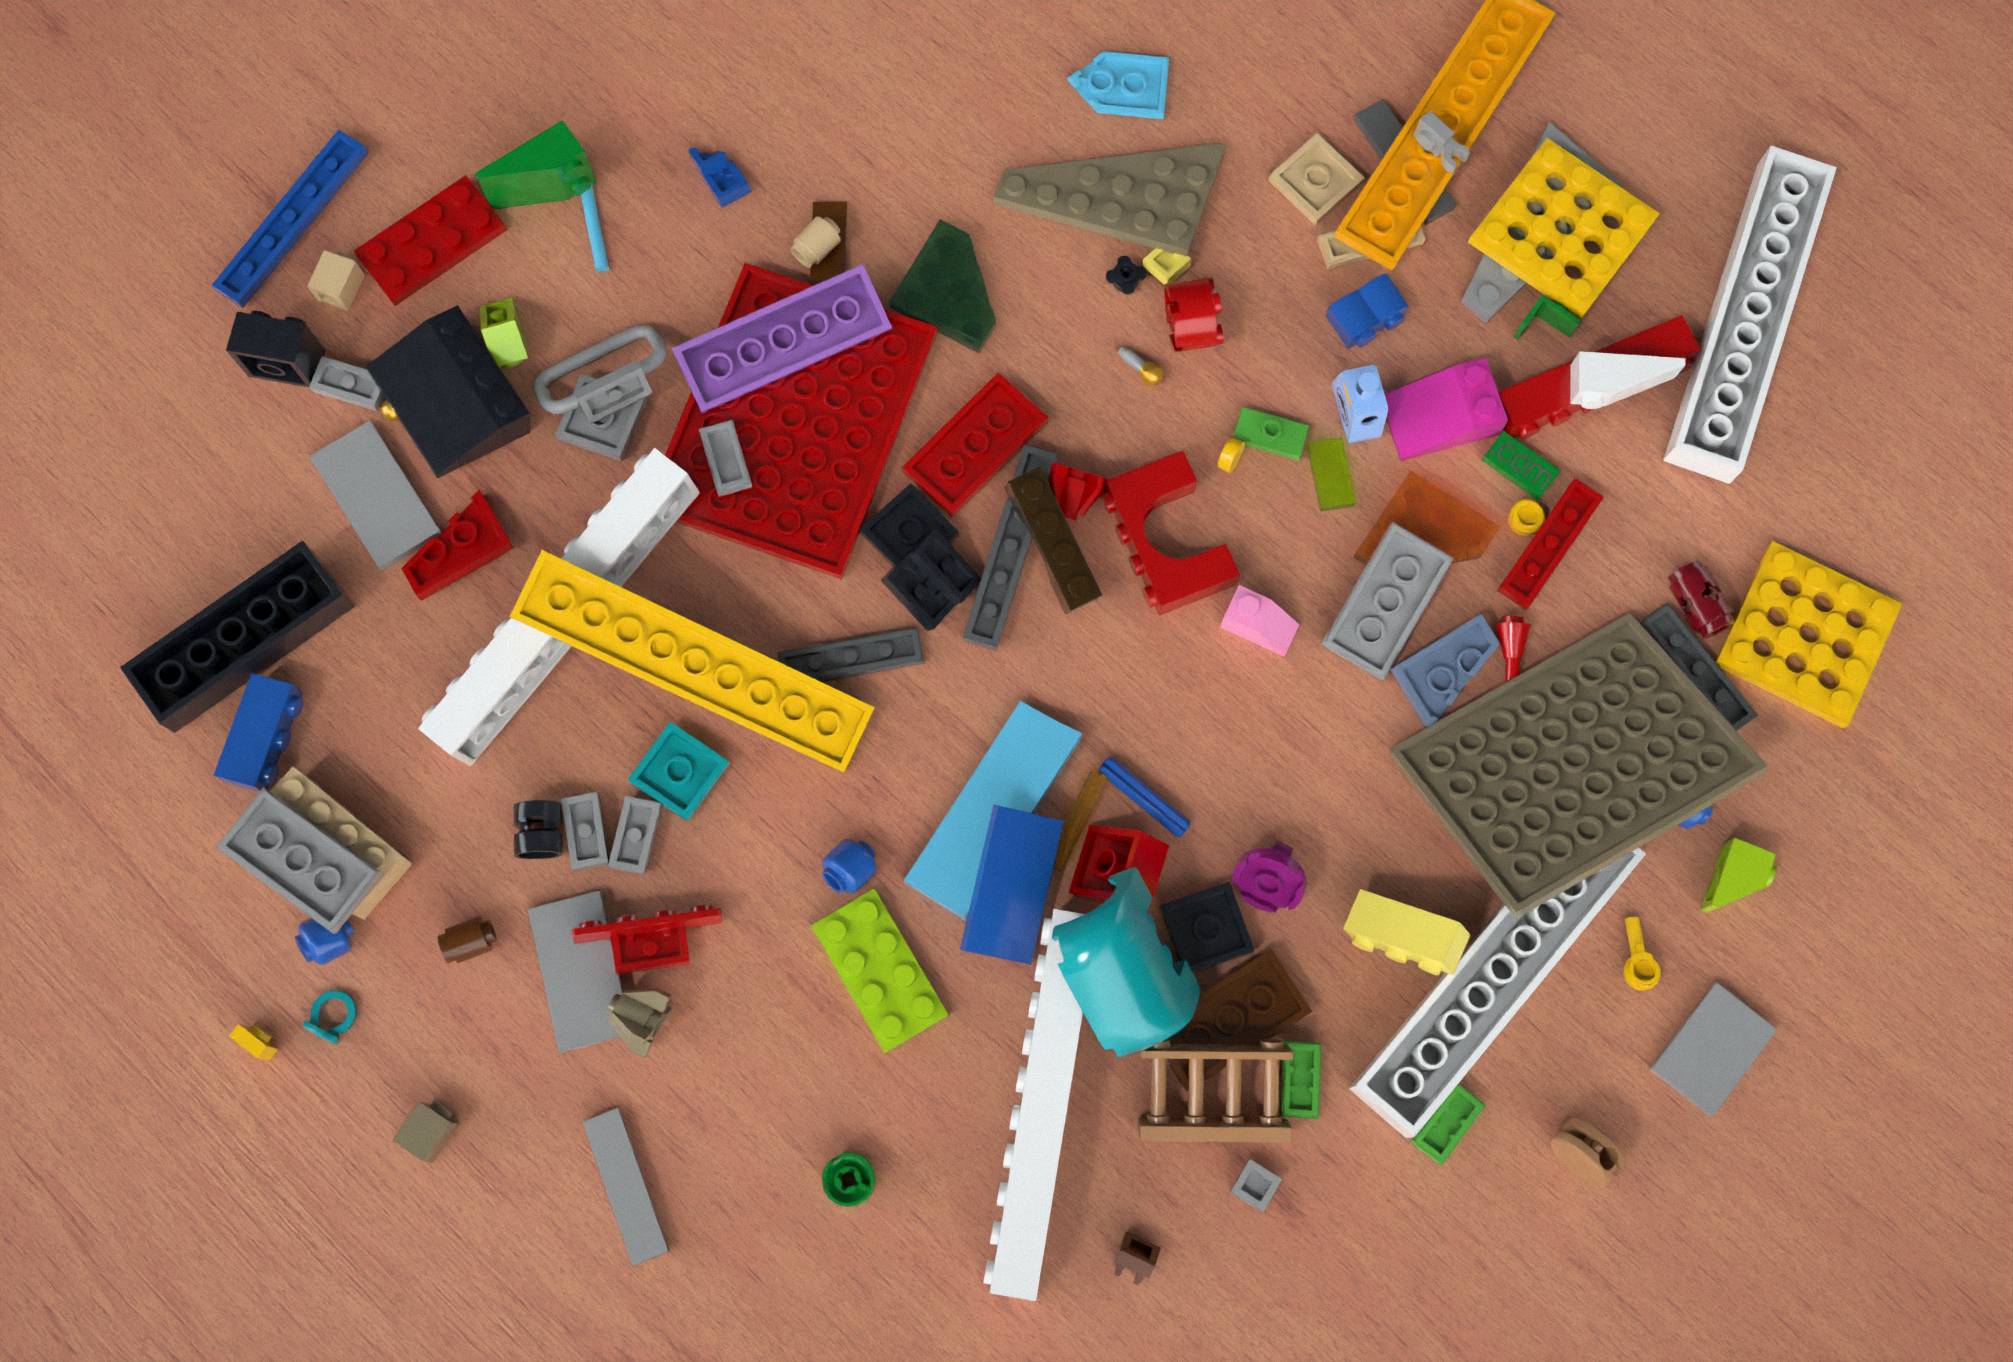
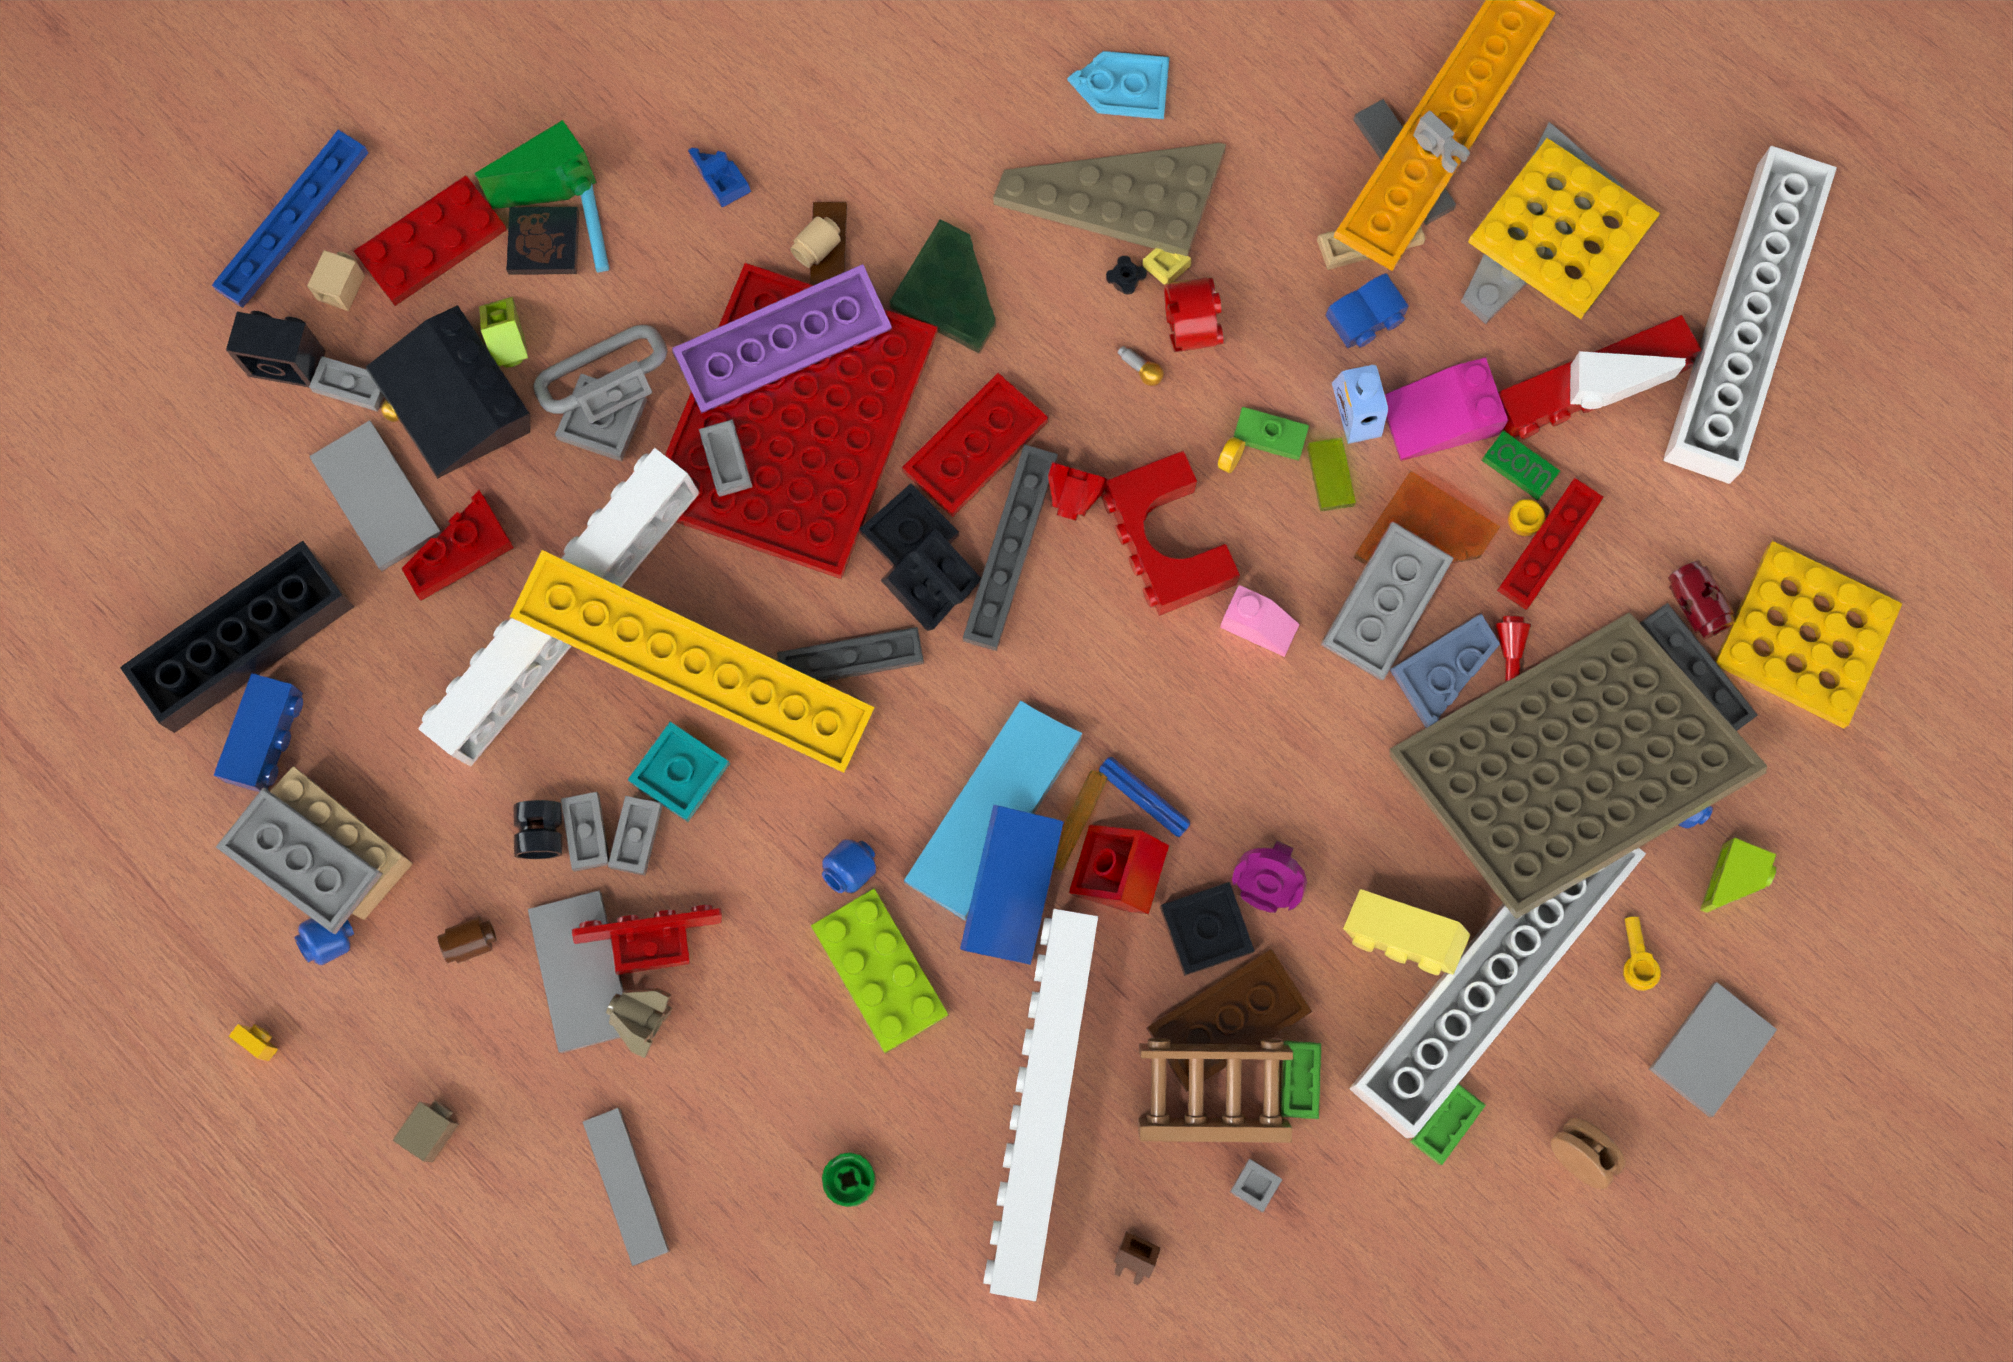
teal piece [302,990,357,1045] -> none
dark brown arch [1004,467,1102,614] -> none
teal piece [1052,867,1202,1058] -> none
tan tile [1268,133,1365,226] -> none
green bracket [1514,295,1580,340] -> none
none -> tile [506,207,579,275]

